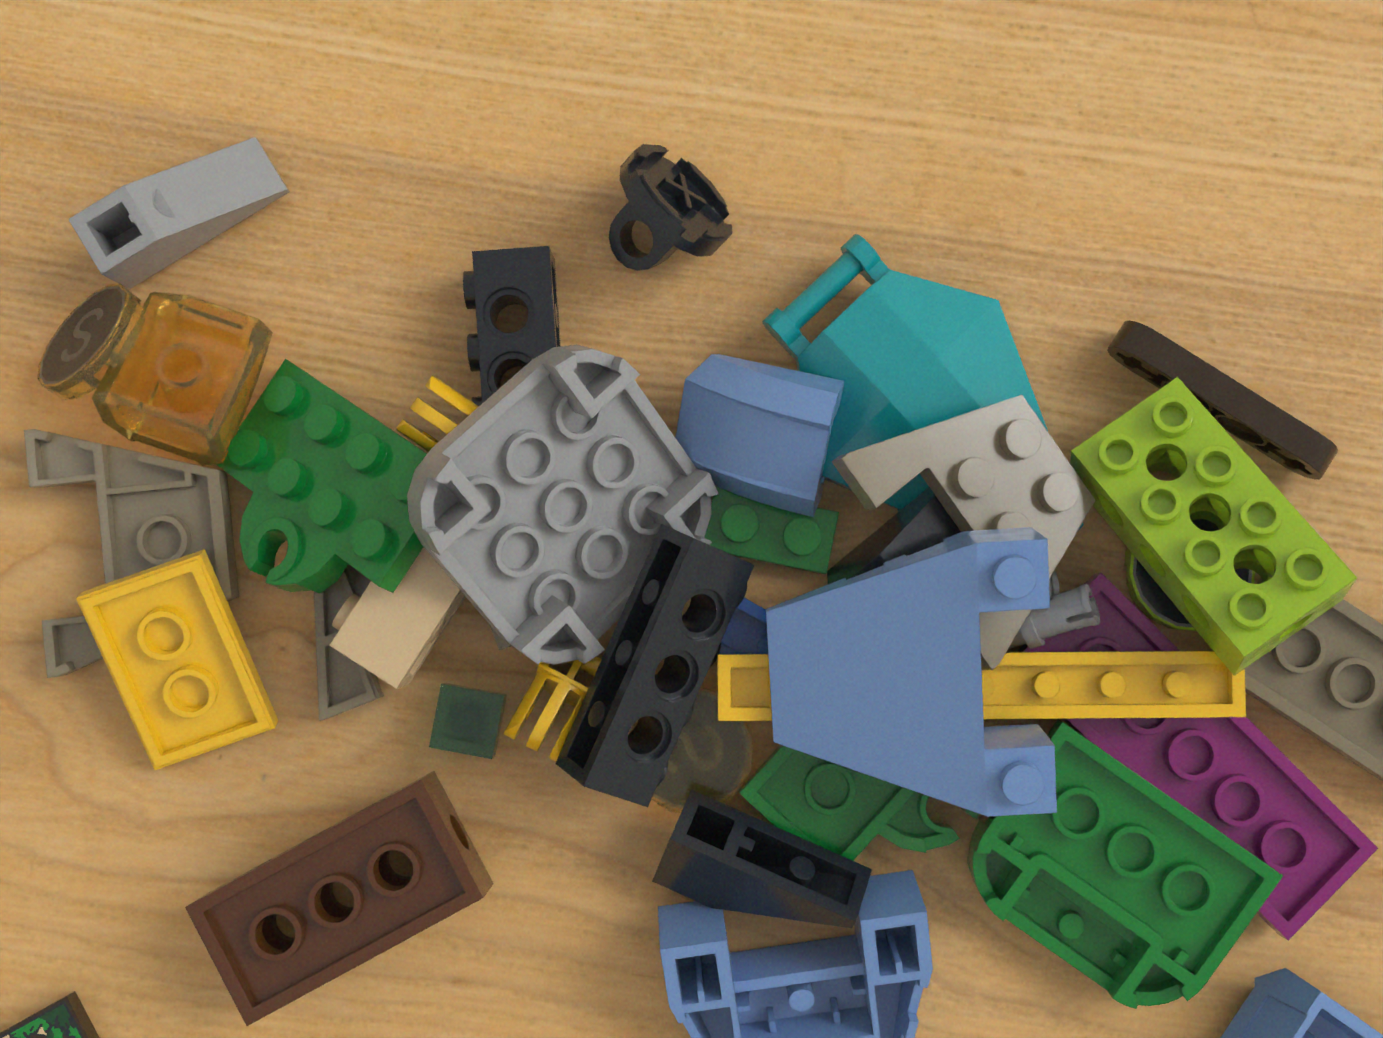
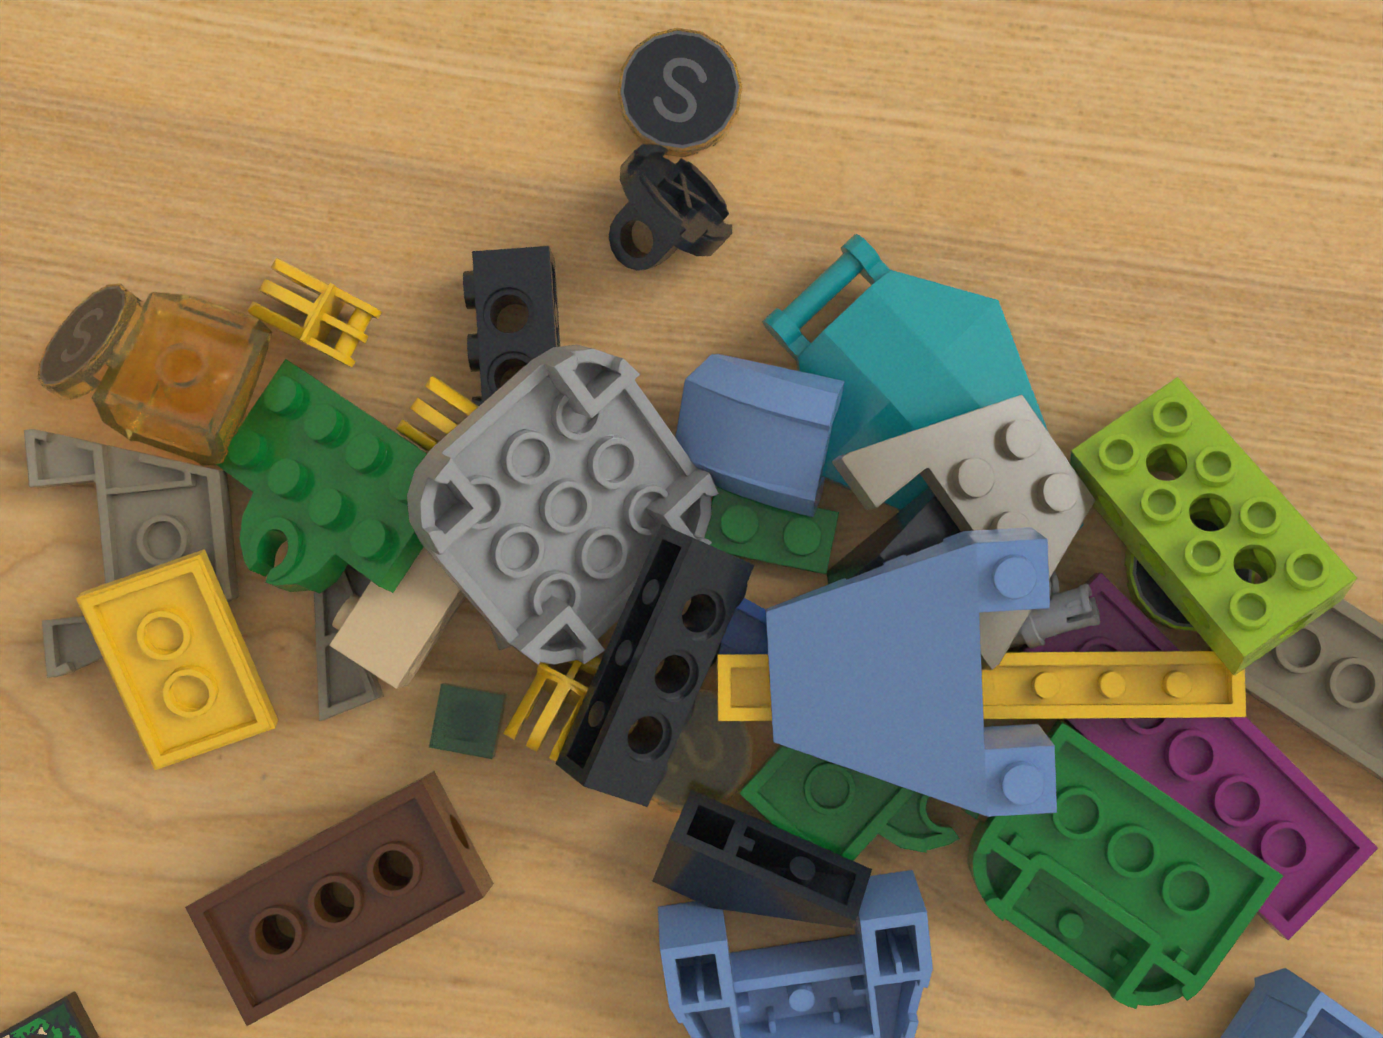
light grey slope [68,137,290,289] -> none
dark brown beam [1107,320,1338,480] -> none
none -> yellow arm [248,258,382,368]
none -> black tile [617,28,742,157]

